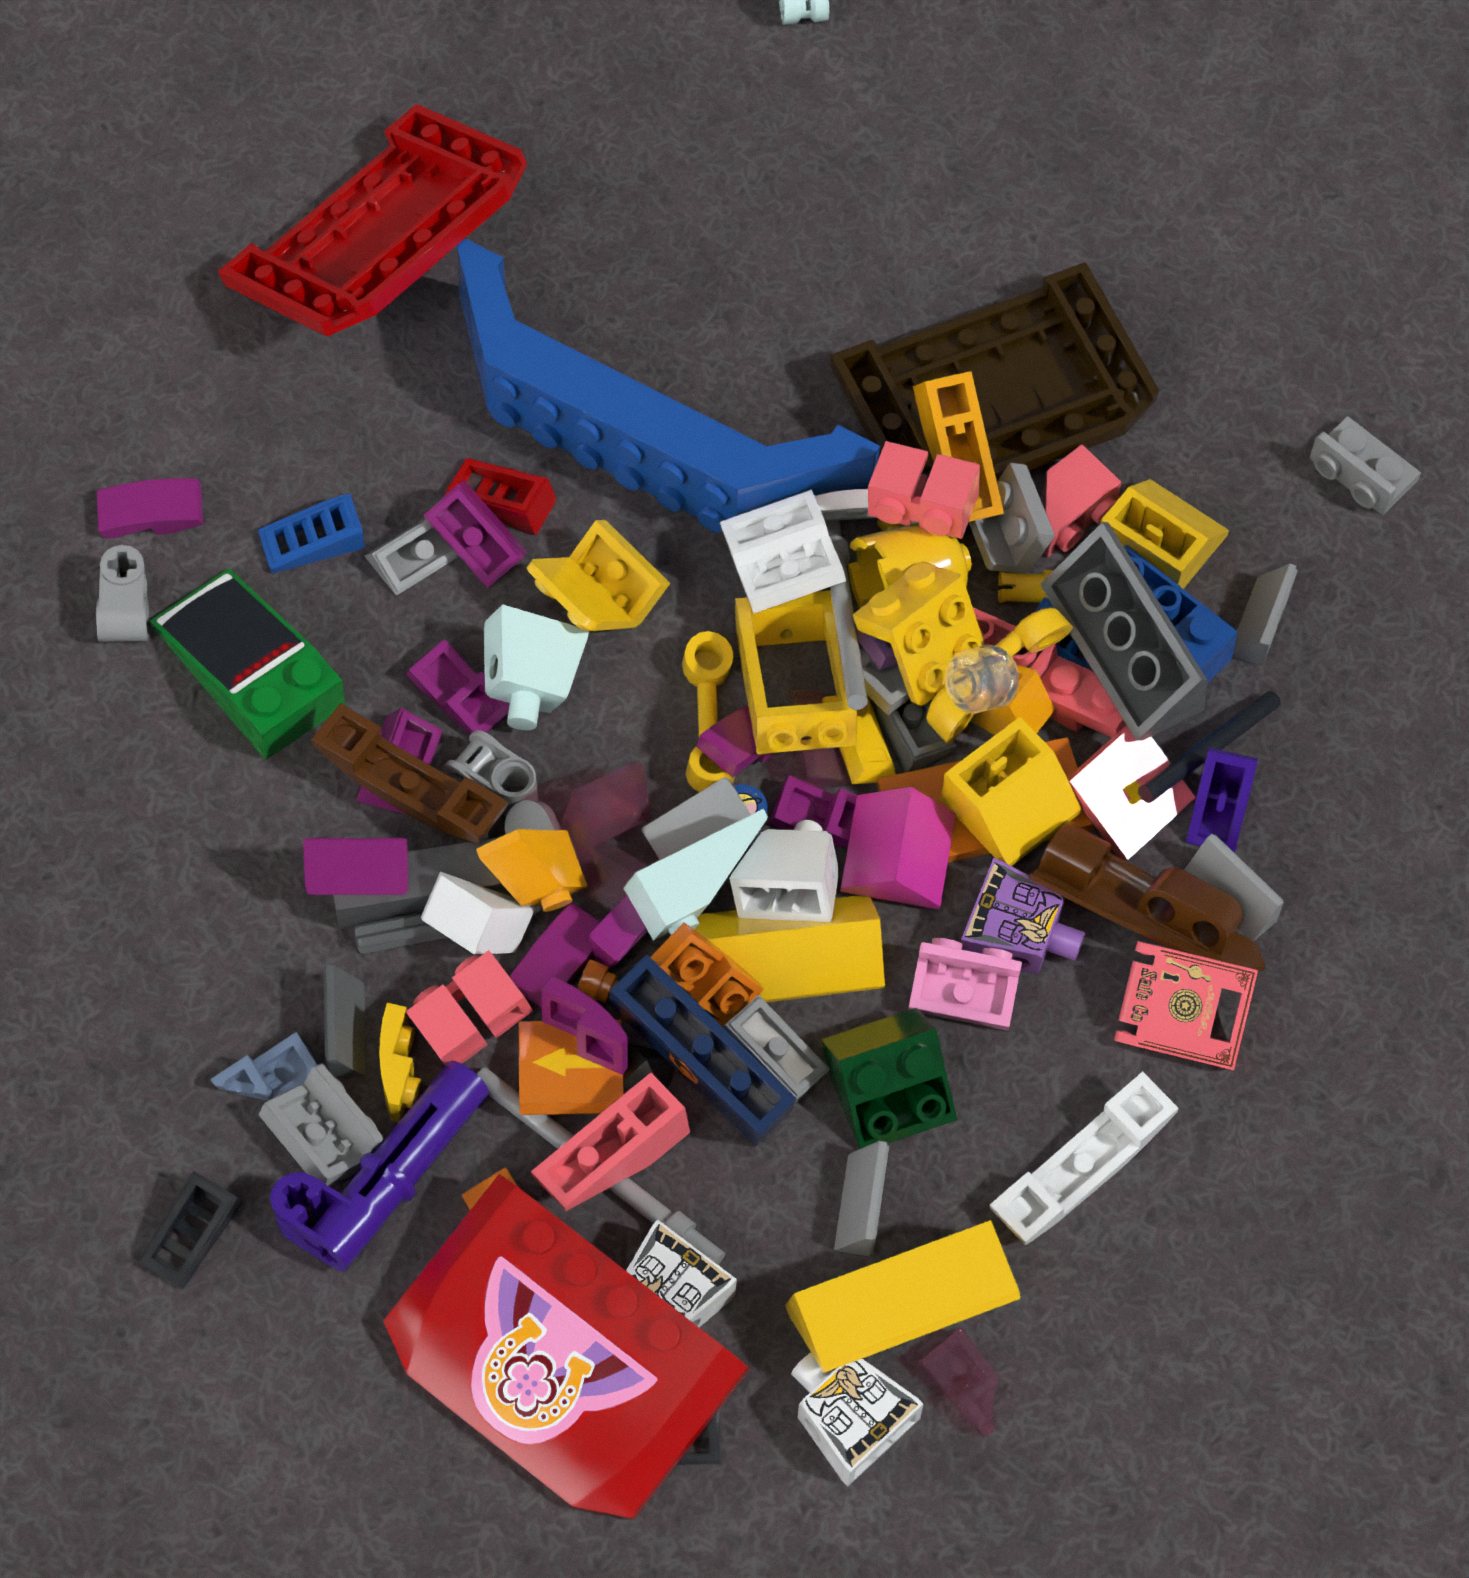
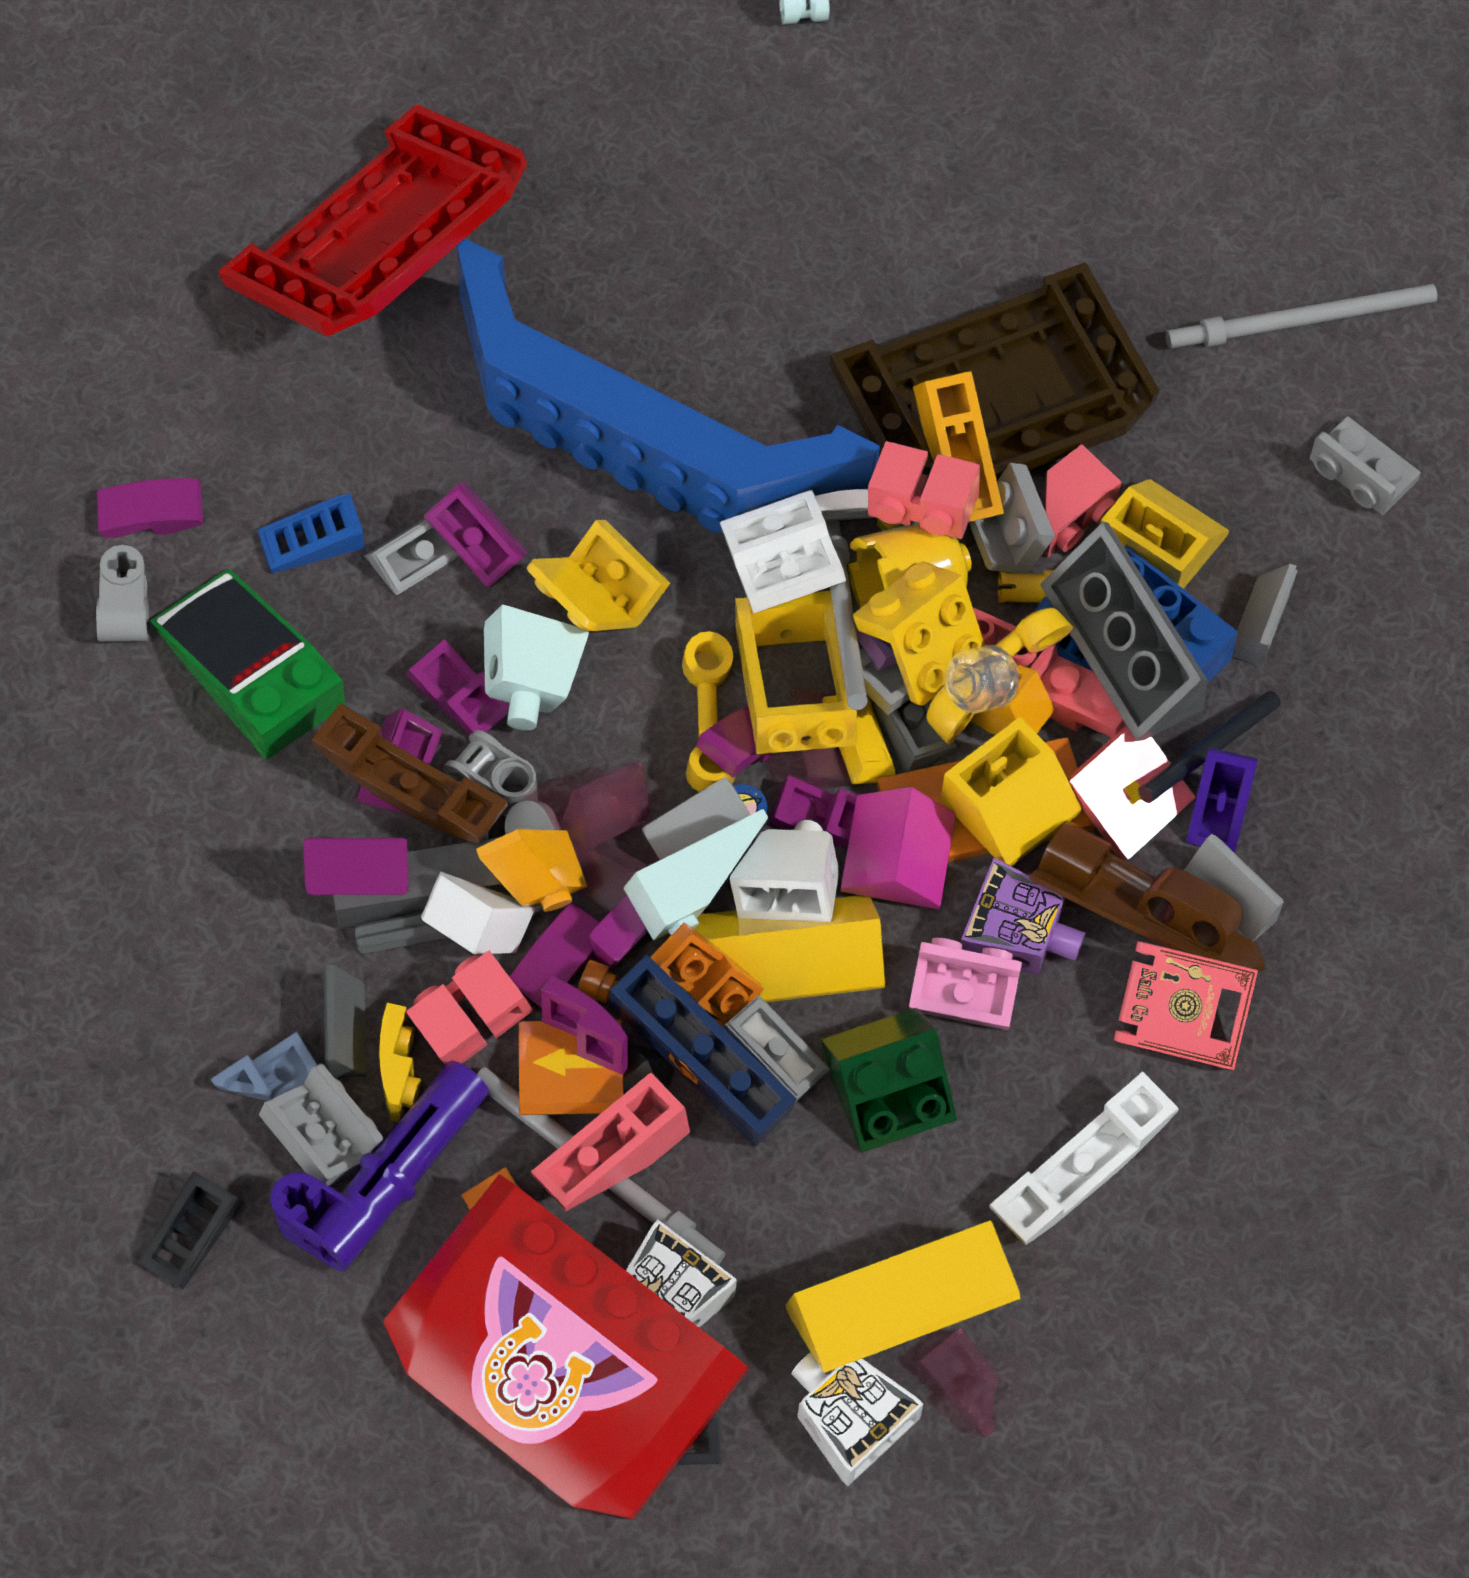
red slope [444,457,556,535] -> none
light grey slope [834,1141,889,1256] -> none
none -> light grey bar [1165,284,1438,349]

